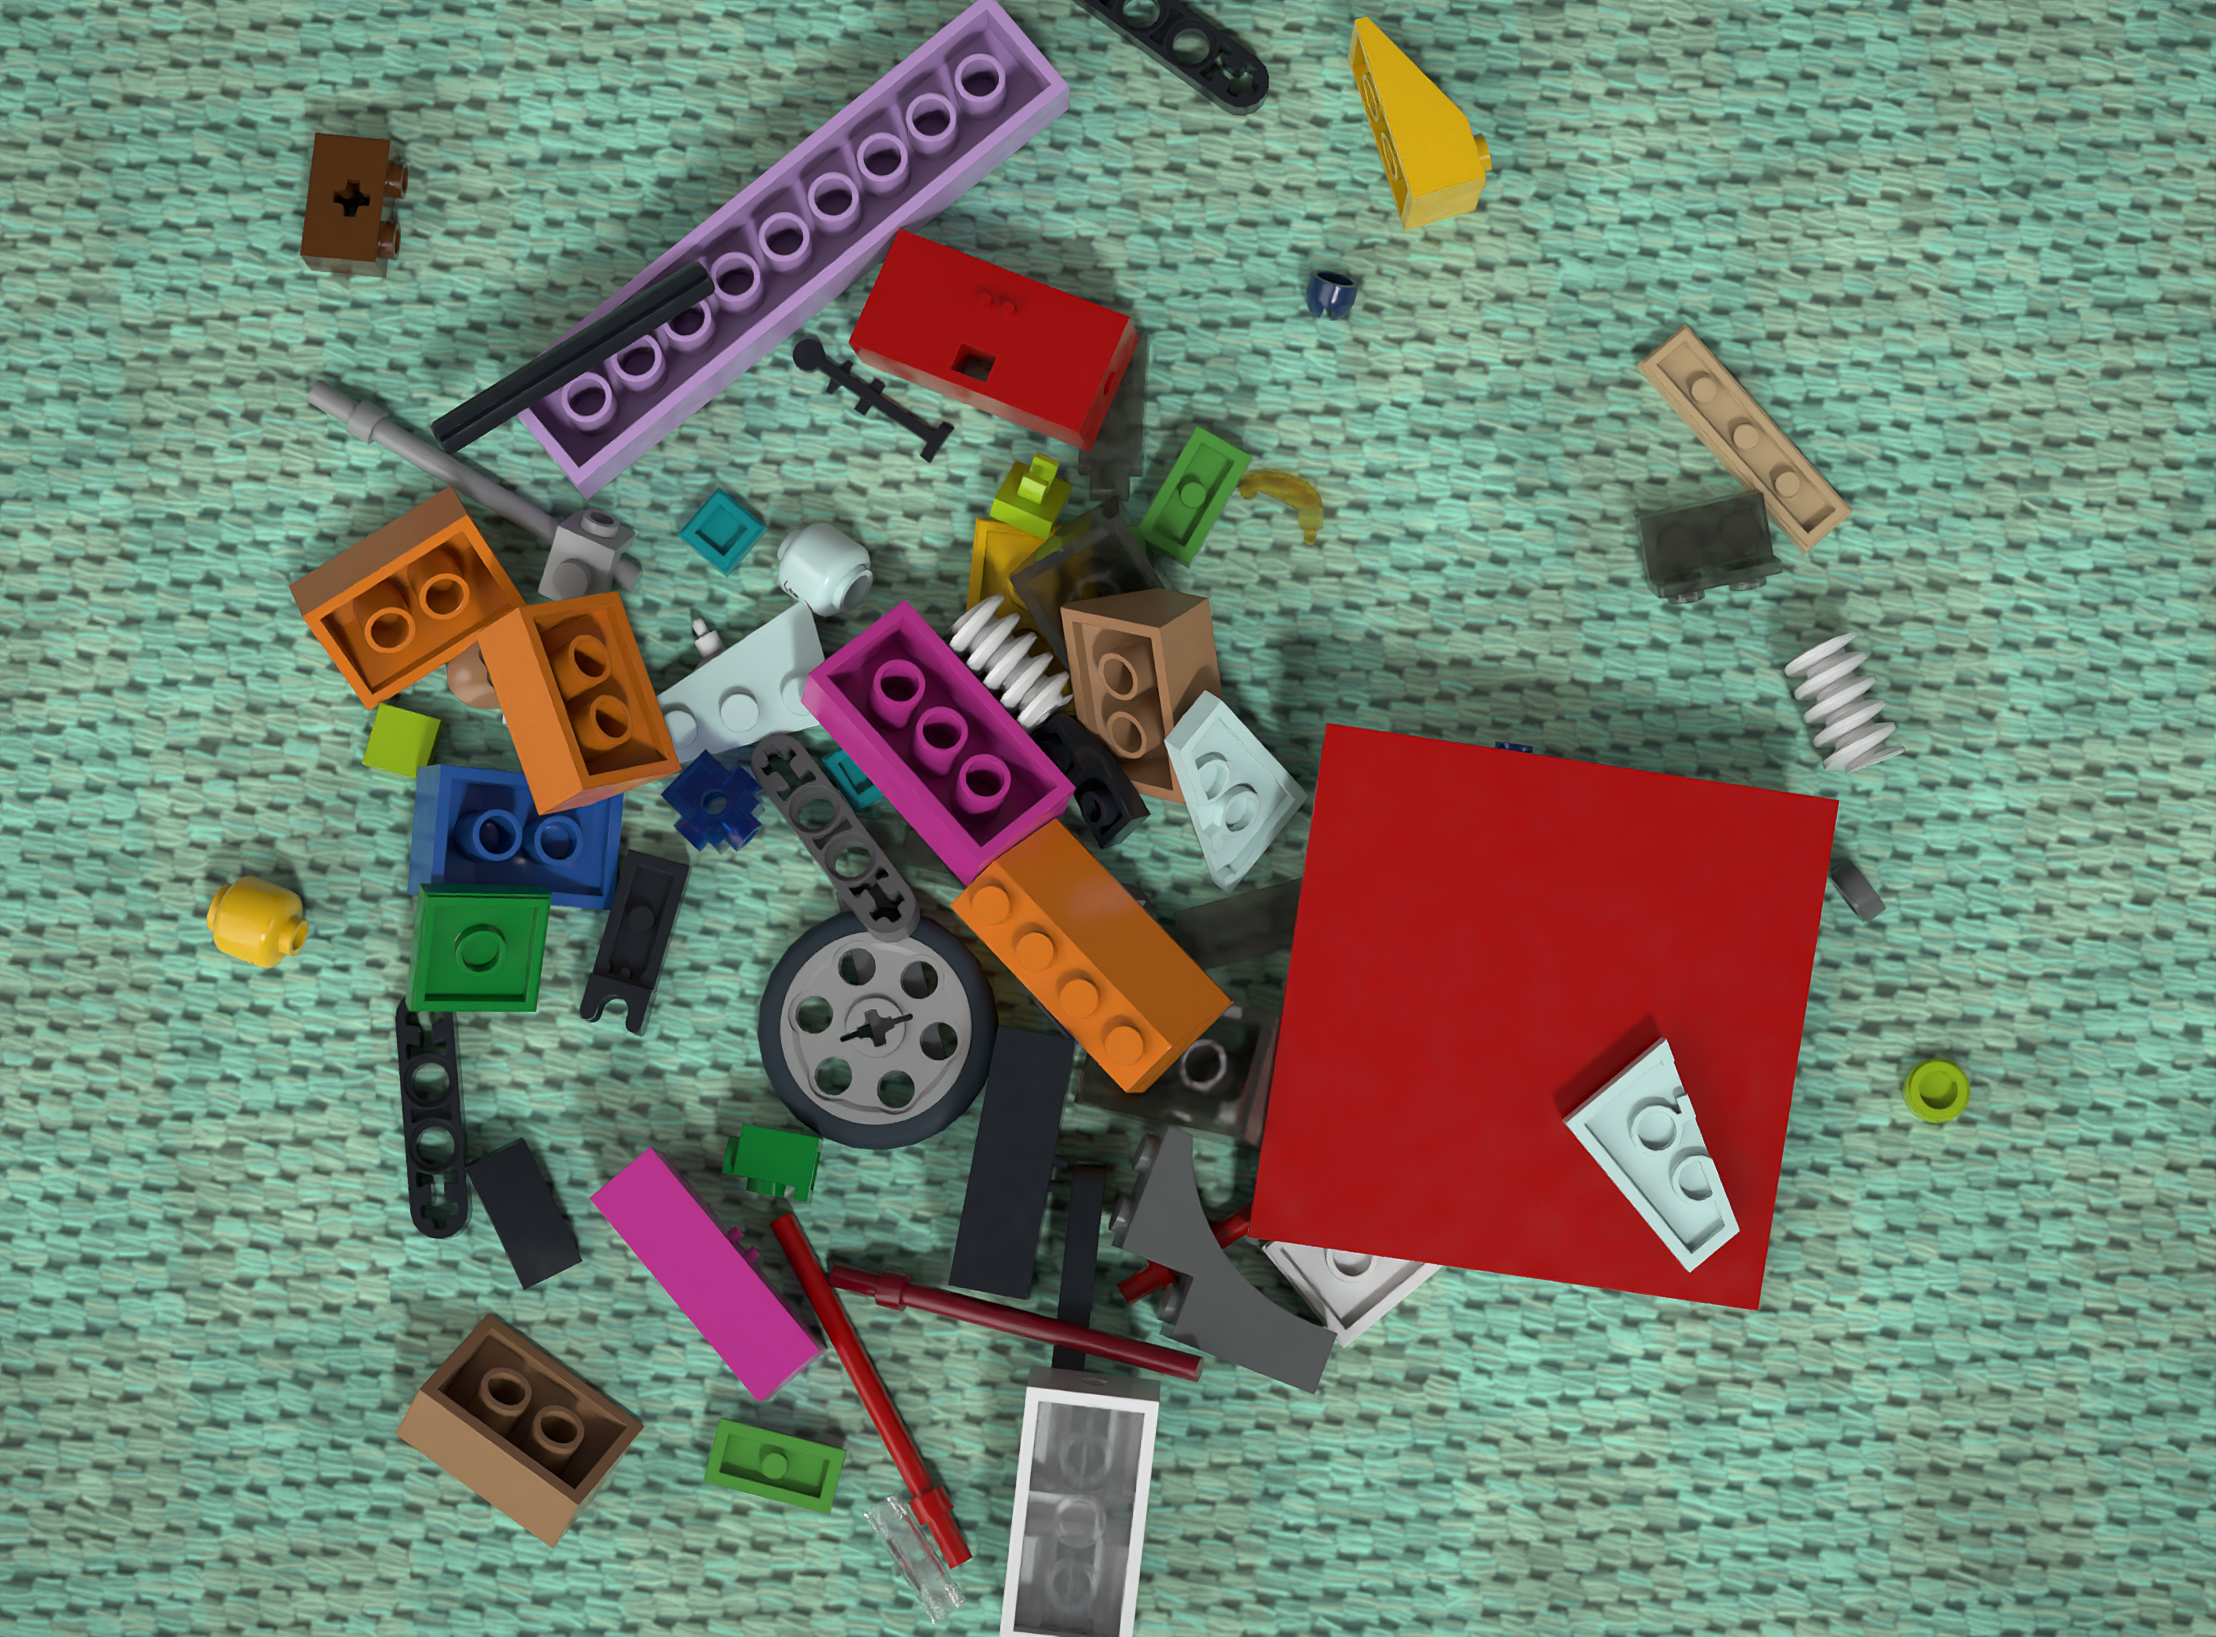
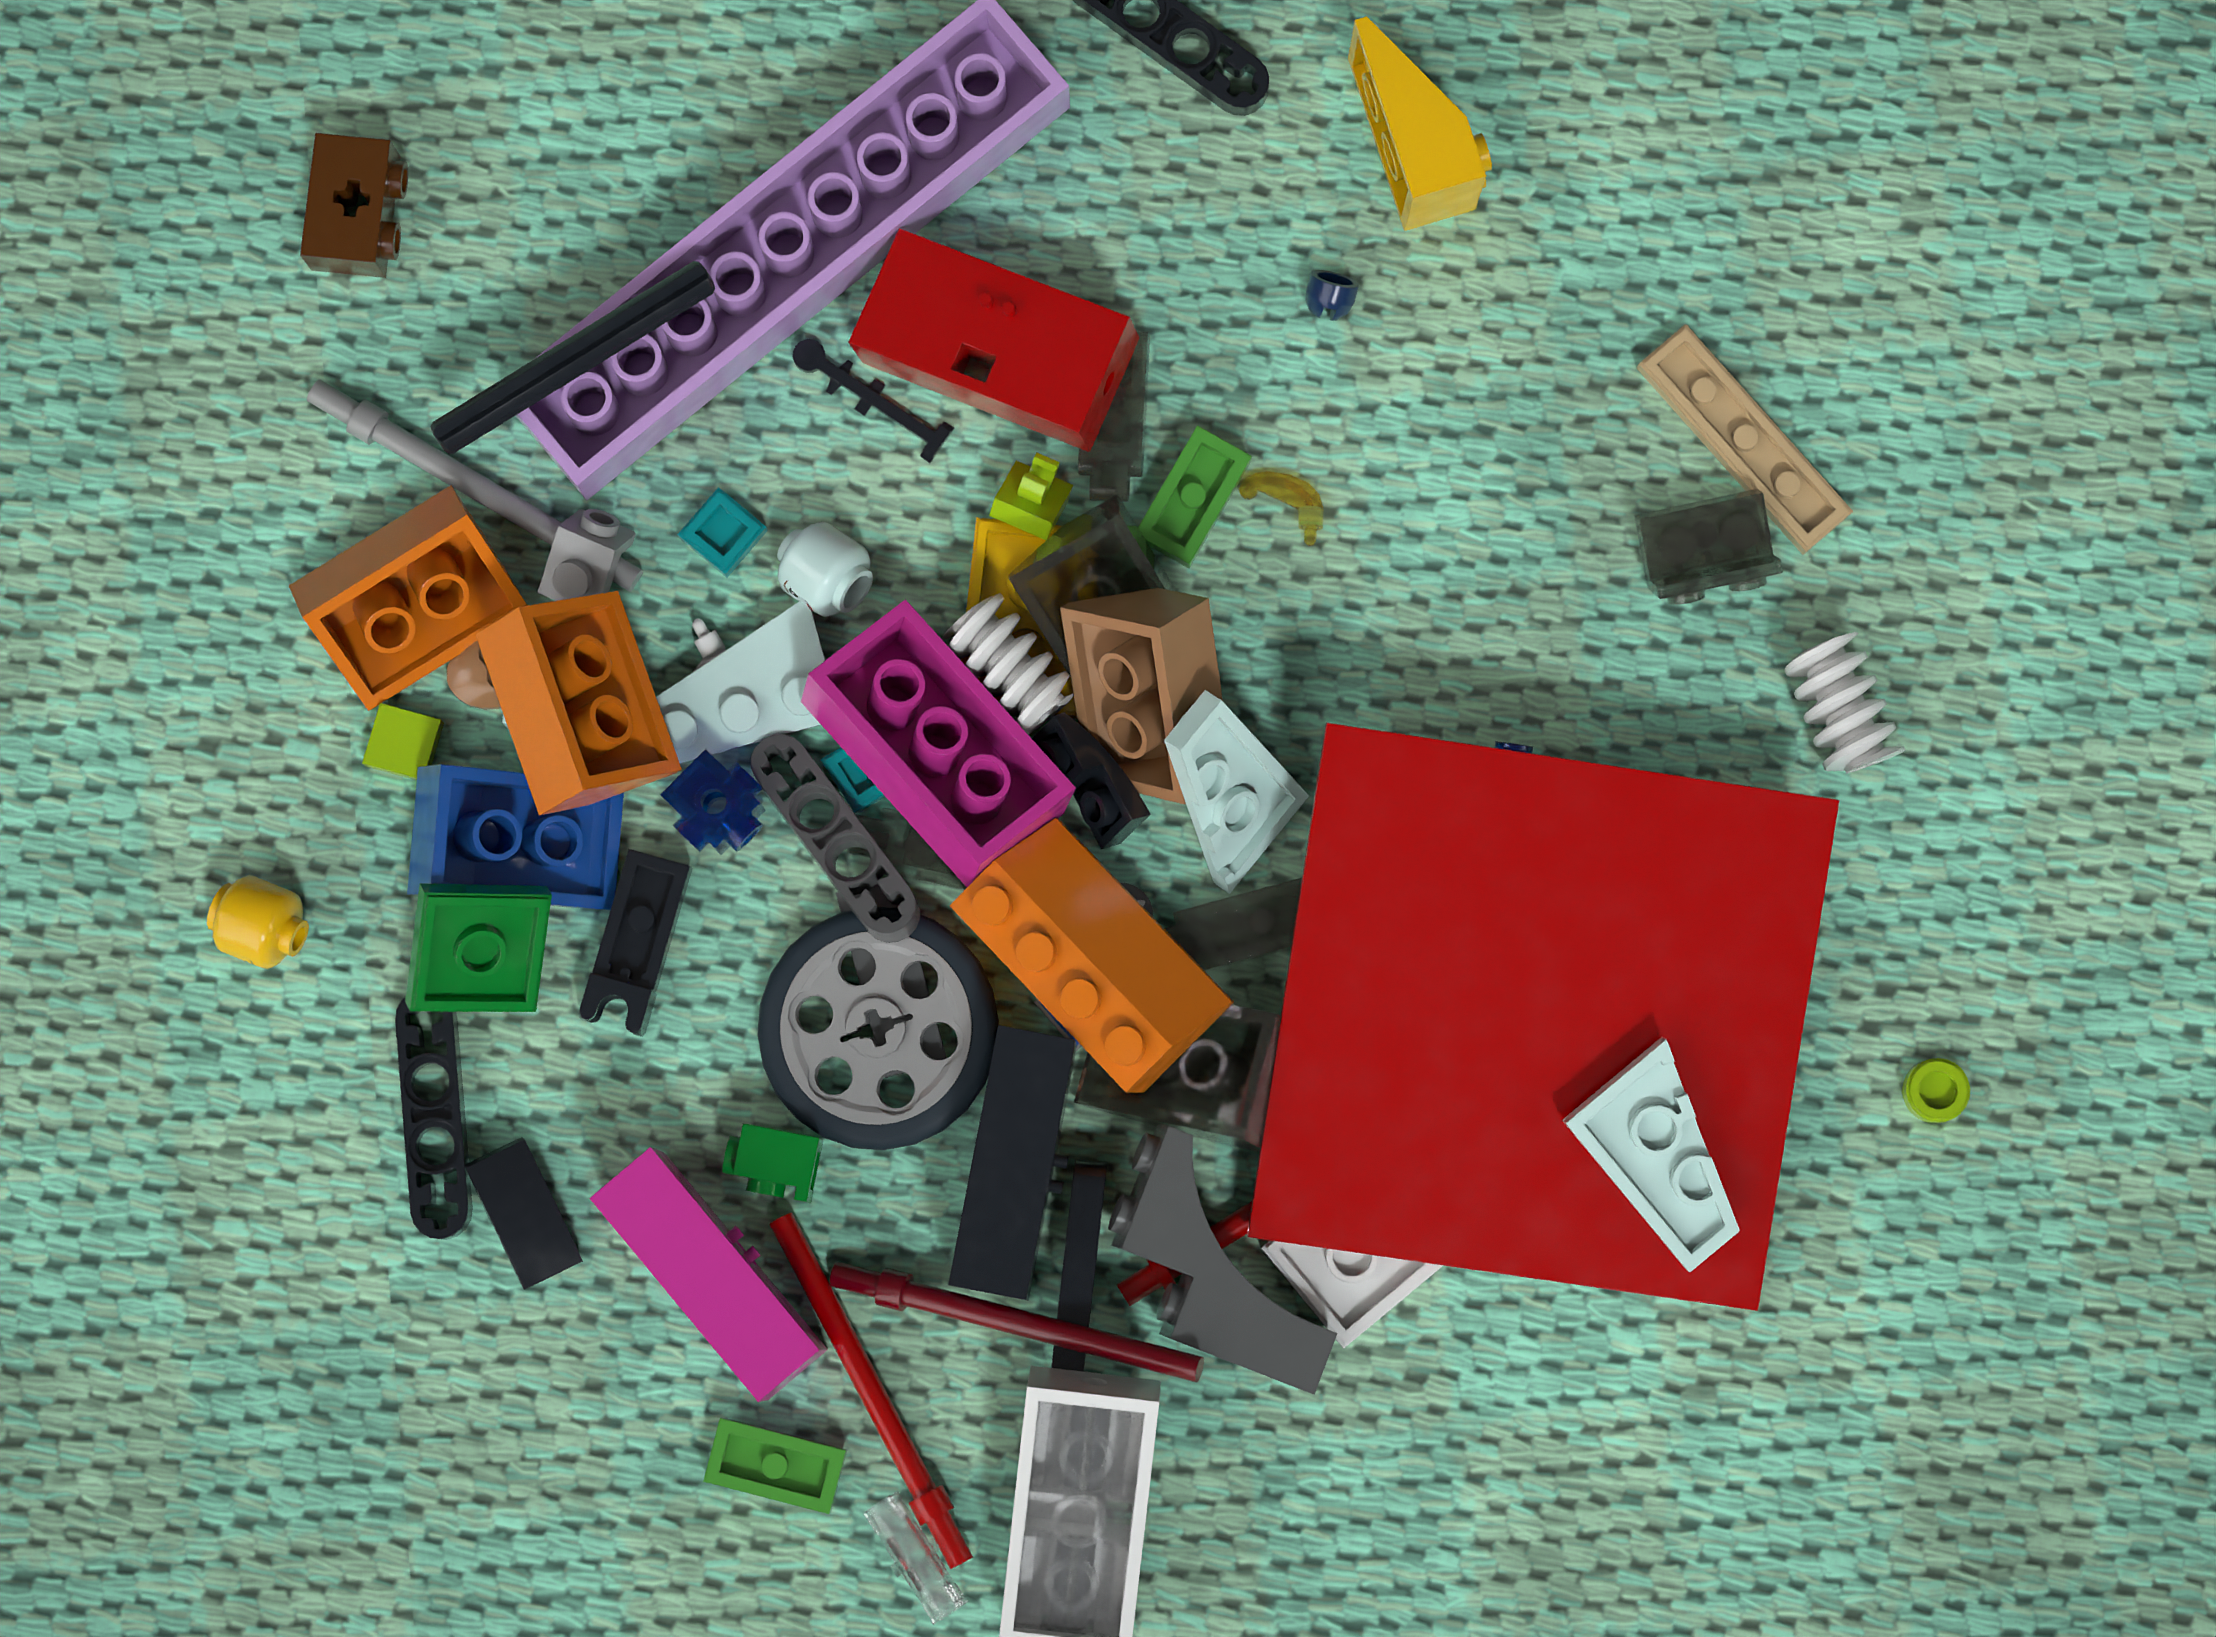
medium nougat slope [395,1313,644,1549] -> none
dark grey tile [1828,858,1886,923] -> none

